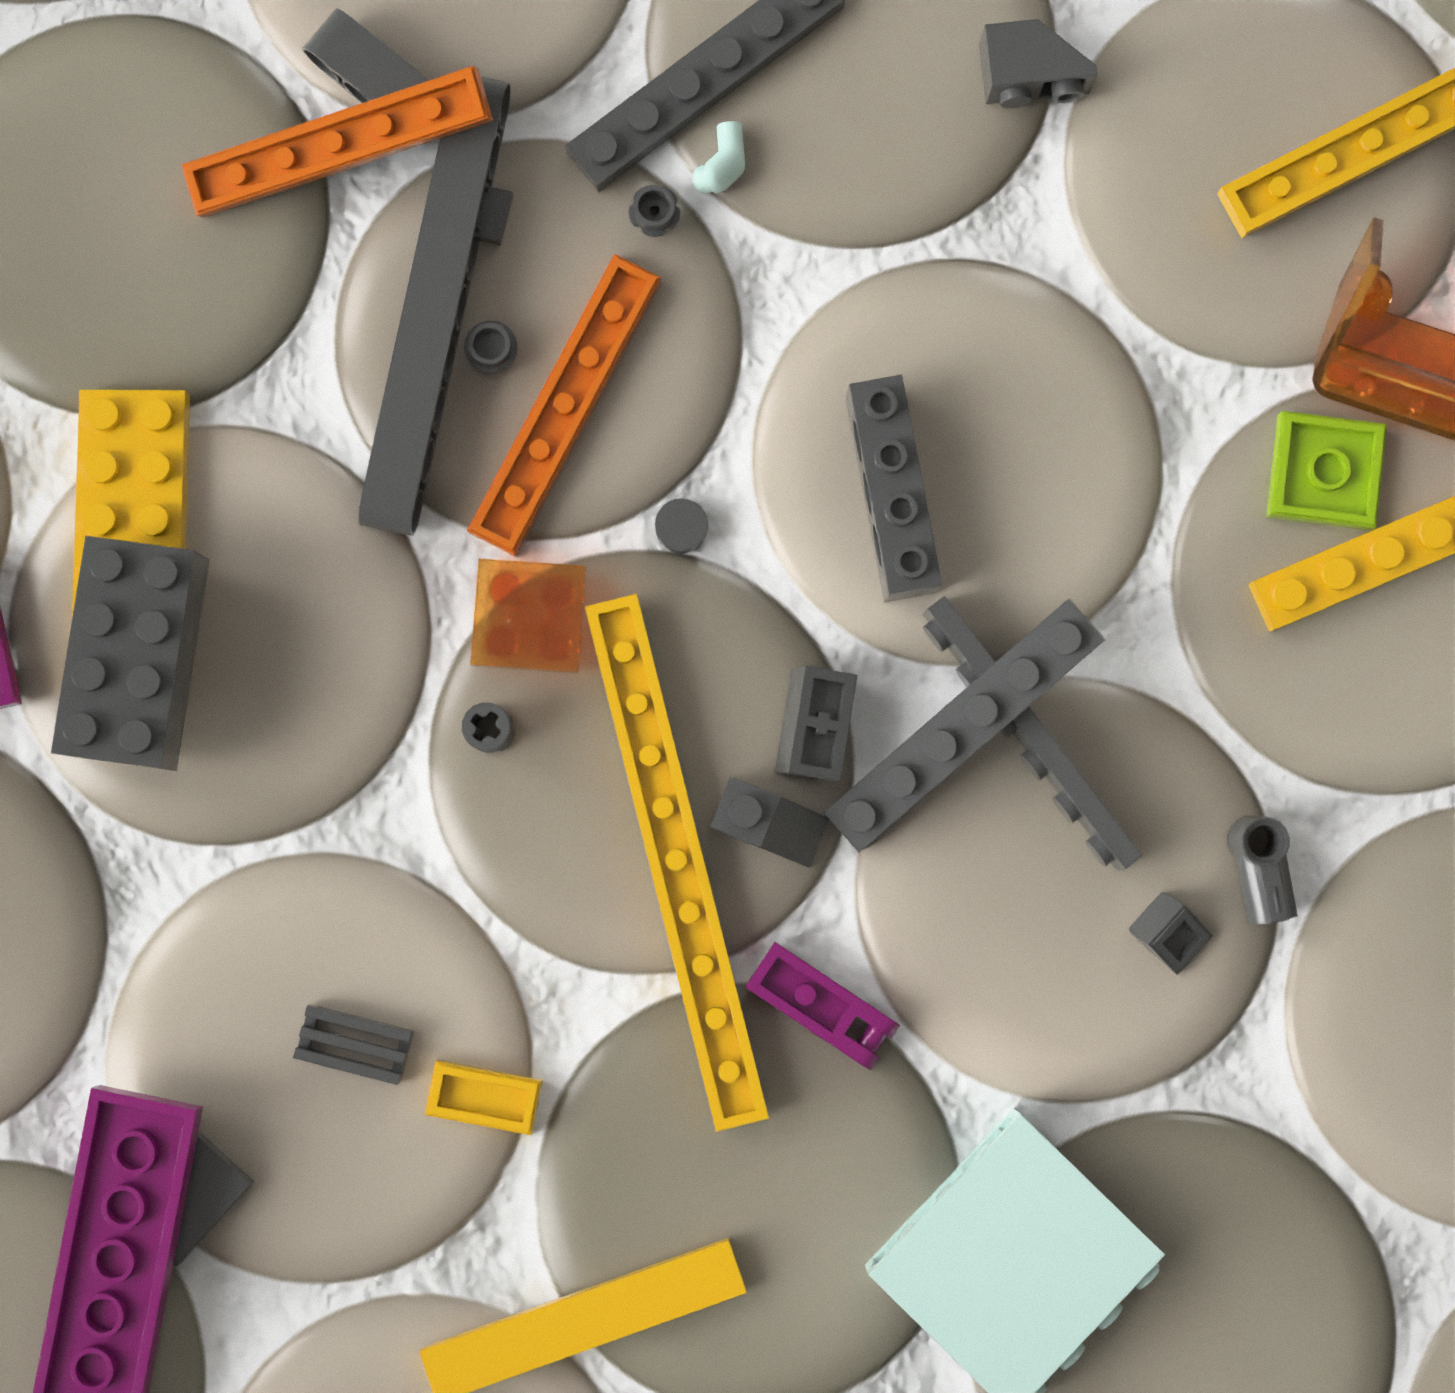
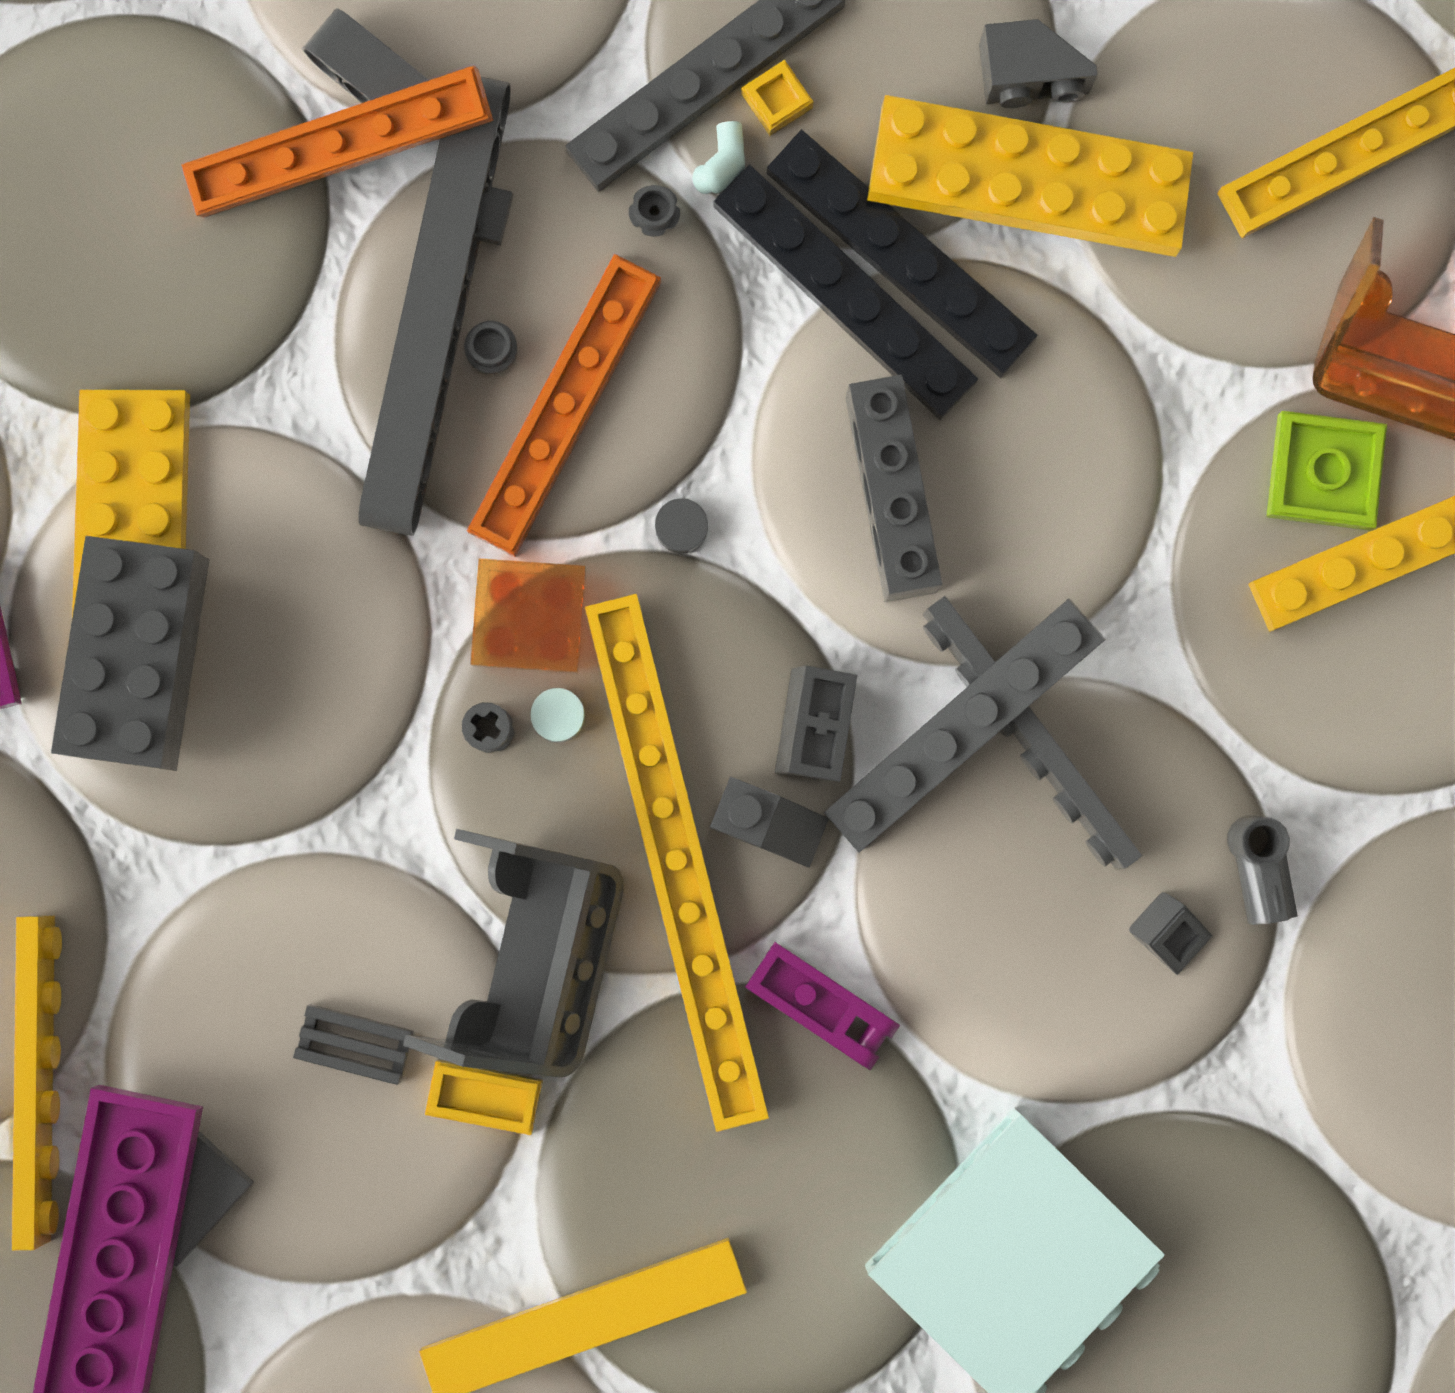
none -> yellow plate [12,916,62,1251]
none -> dark grey windscreen [403,829,624,1077]
none -> light aqua tile [531,688,585,742]
none -> black plate [713,164,978,420]
none -> yellow tile [741,60,814,136]
none -> black plate [766,129,1038,378]
none -> yellow plate [867,95,1193,257]

